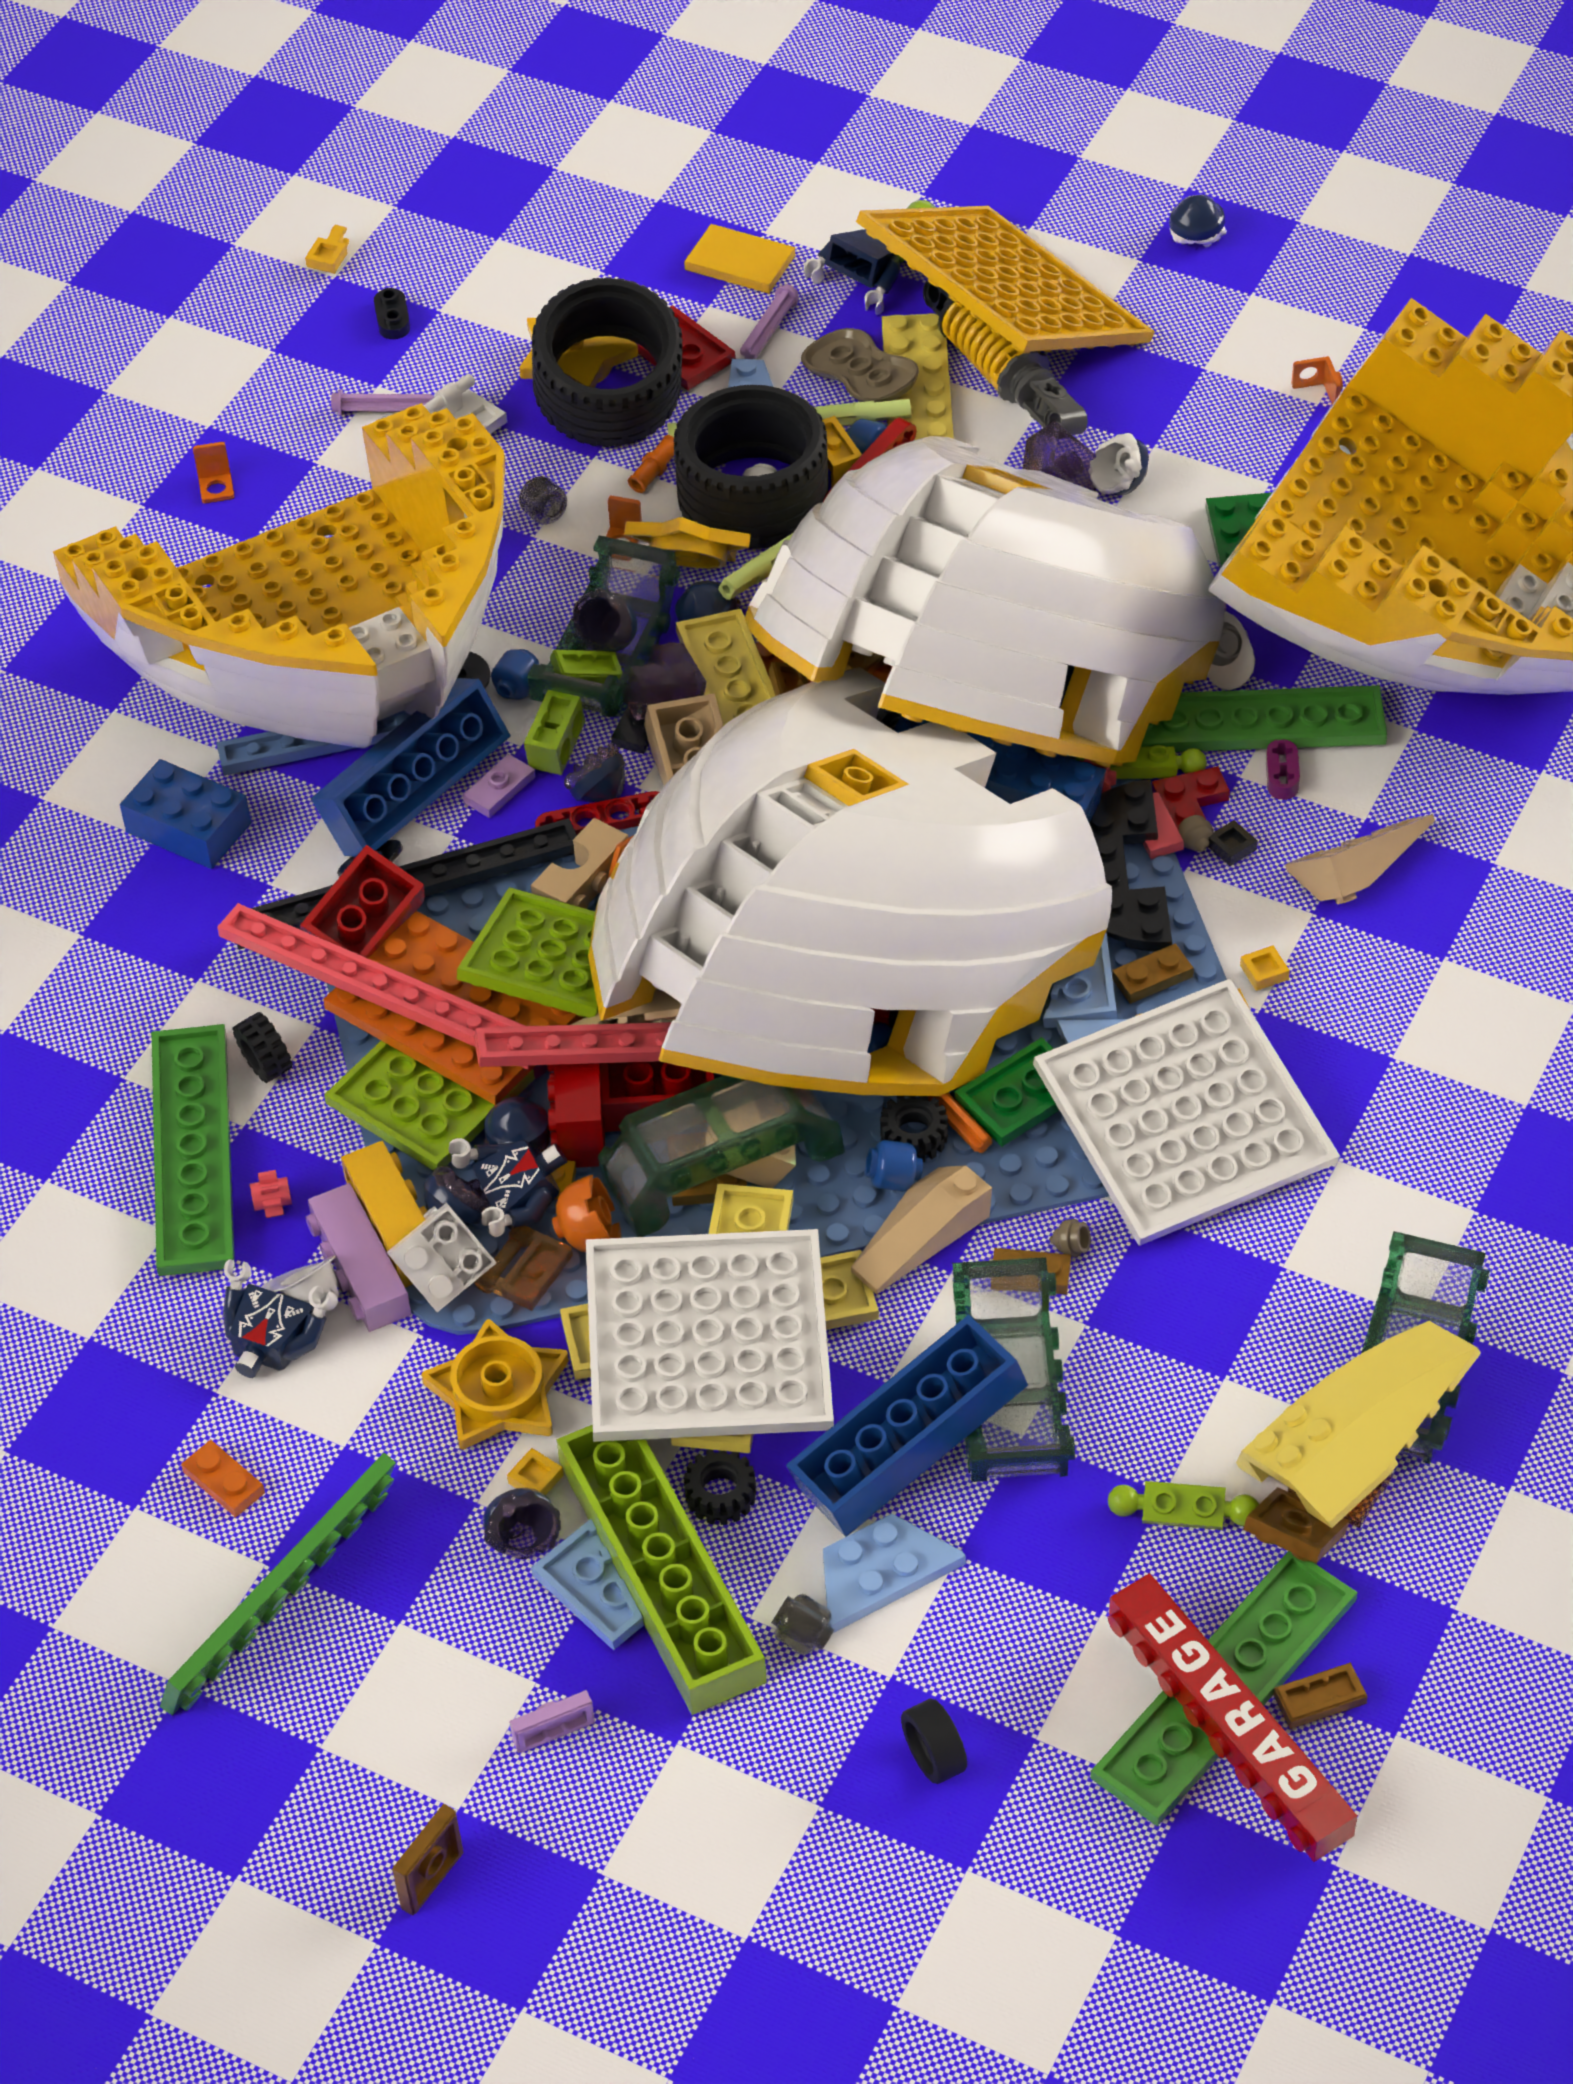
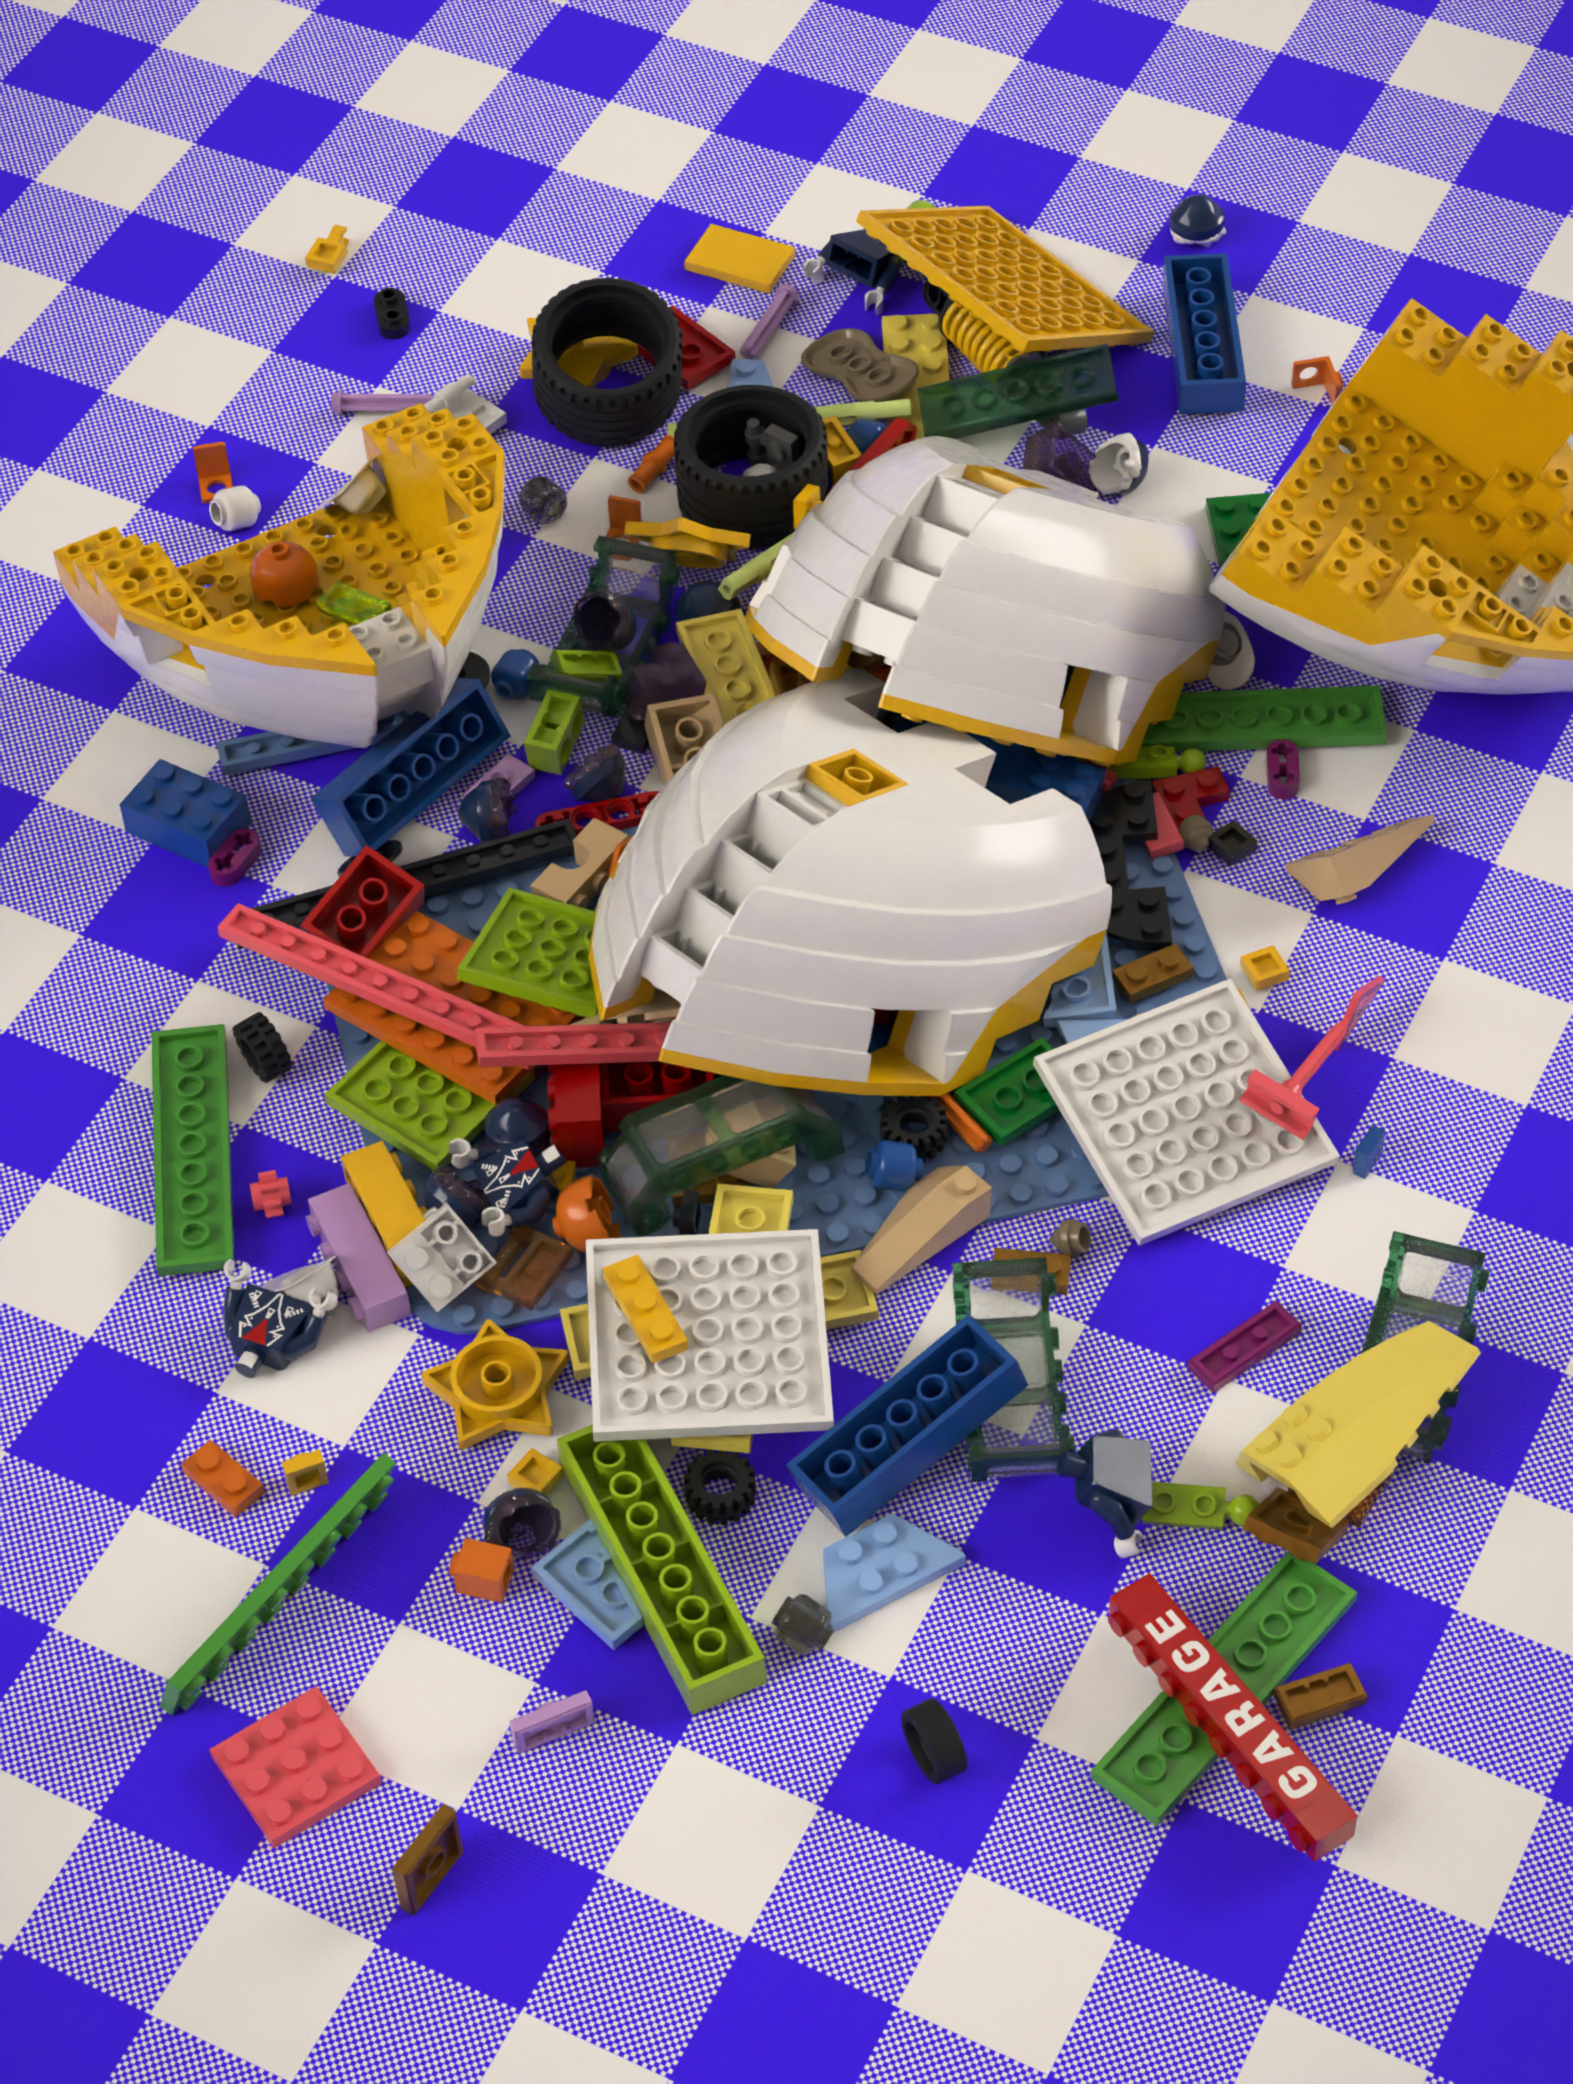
none -> magenta beam [208,828,261,887]
none -> white head [209,486,261,531]
none -> coral plate [209,1686,382,1849]
none -> orange cylinder [250,541,319,607]
none -> yellow plate [282,1449,329,1496]
none -> piece [315,457,386,514]
none -> clear neon green plate [316,580,392,626]
none -> orange brick [449,1538,515,1603]
none -> hair [458,777,517,843]
none -> yellow plate [602,1254,688,1364]
none -> black plate [673,1190,701,1235]
none -> dark grey plate [744,418,801,471]
none -> yellow plate [793,484,822,529]
none -> clear green tile [917,343,1119,439]
none -> dark blue torso [1057,1429,1153,1558]
none -> blue brick [1162,253,1246,414]
none -> magenta tile [1188,1301,1302,1394]
none -> coral piece [1239,976,1386,1140]
none -> blue tile [1353,1125,1385,1179]

